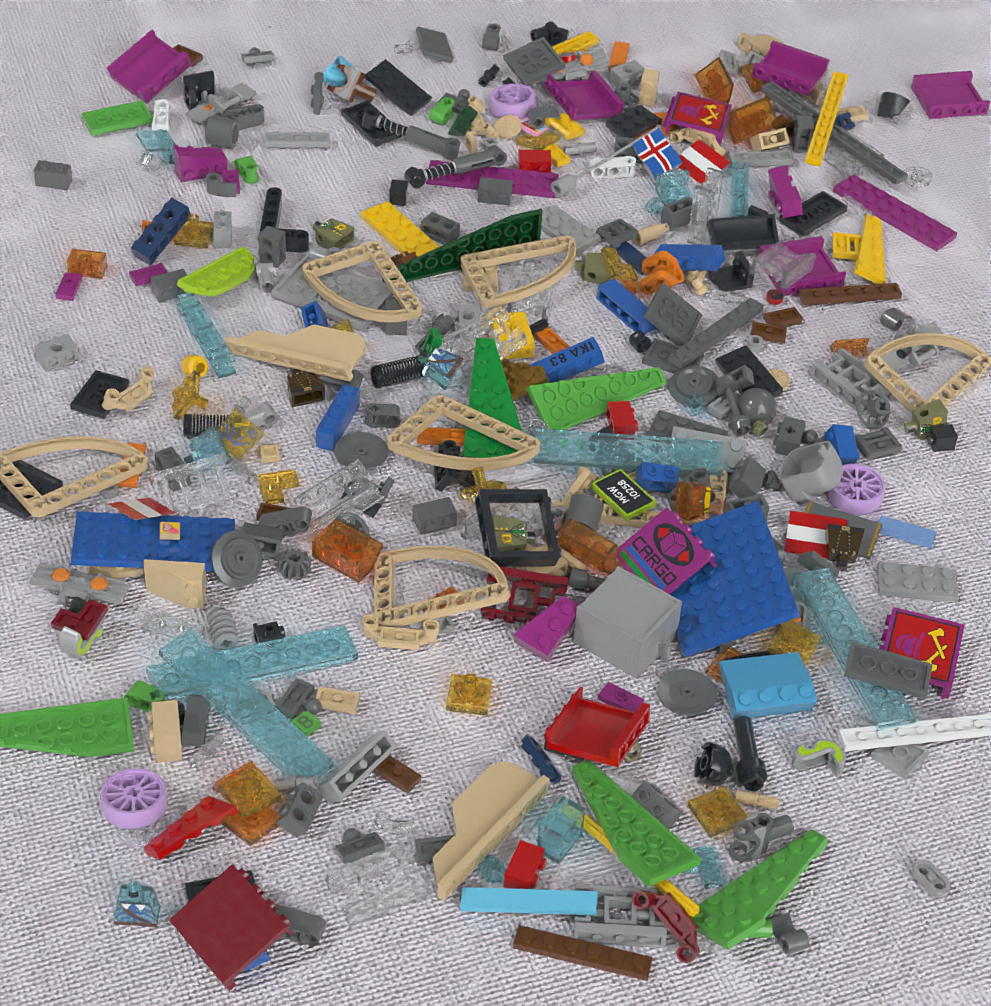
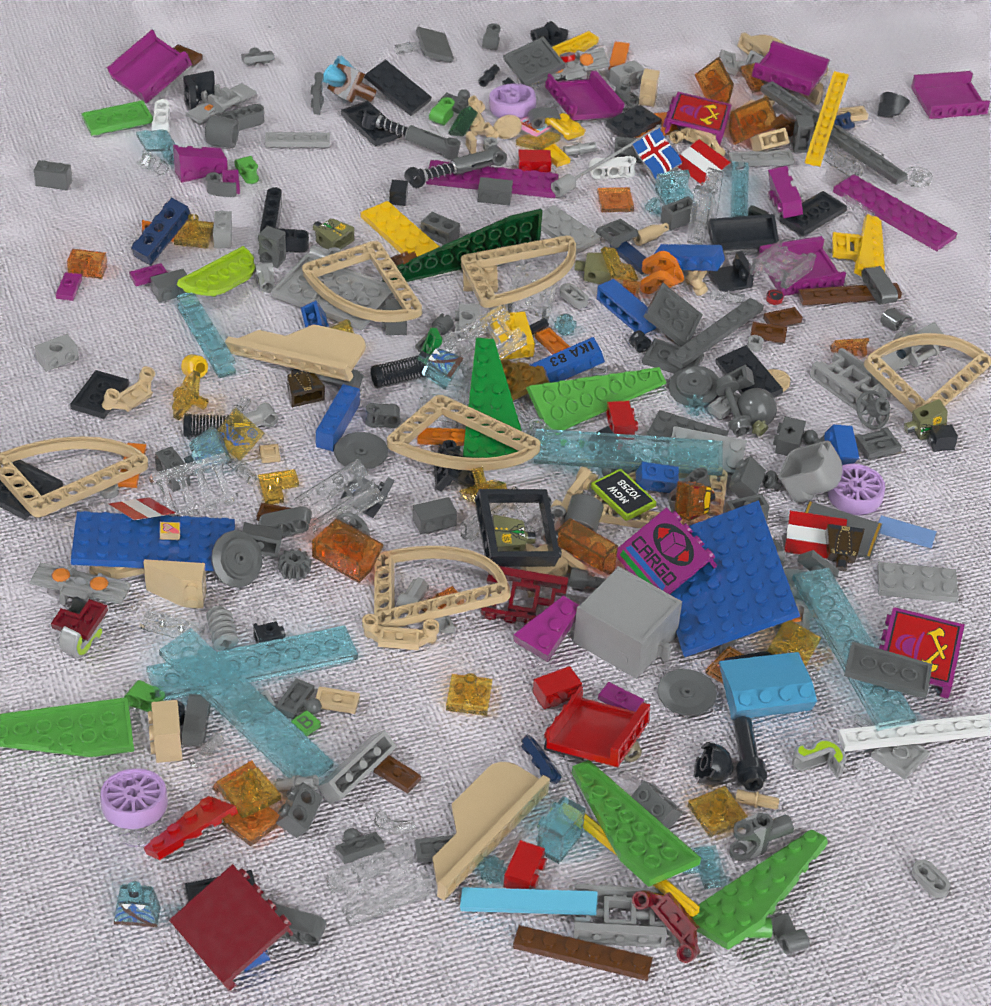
none -> light grey piece [396,577,429,607]
none -> red brick [532,666,582,710]
none -> clear light blue gear [554,314,577,336]
none -> light grey plate [560,283,588,309]
none -> clear orange tile [597,187,634,212]
none -> dark grey beam [862,266,898,305]

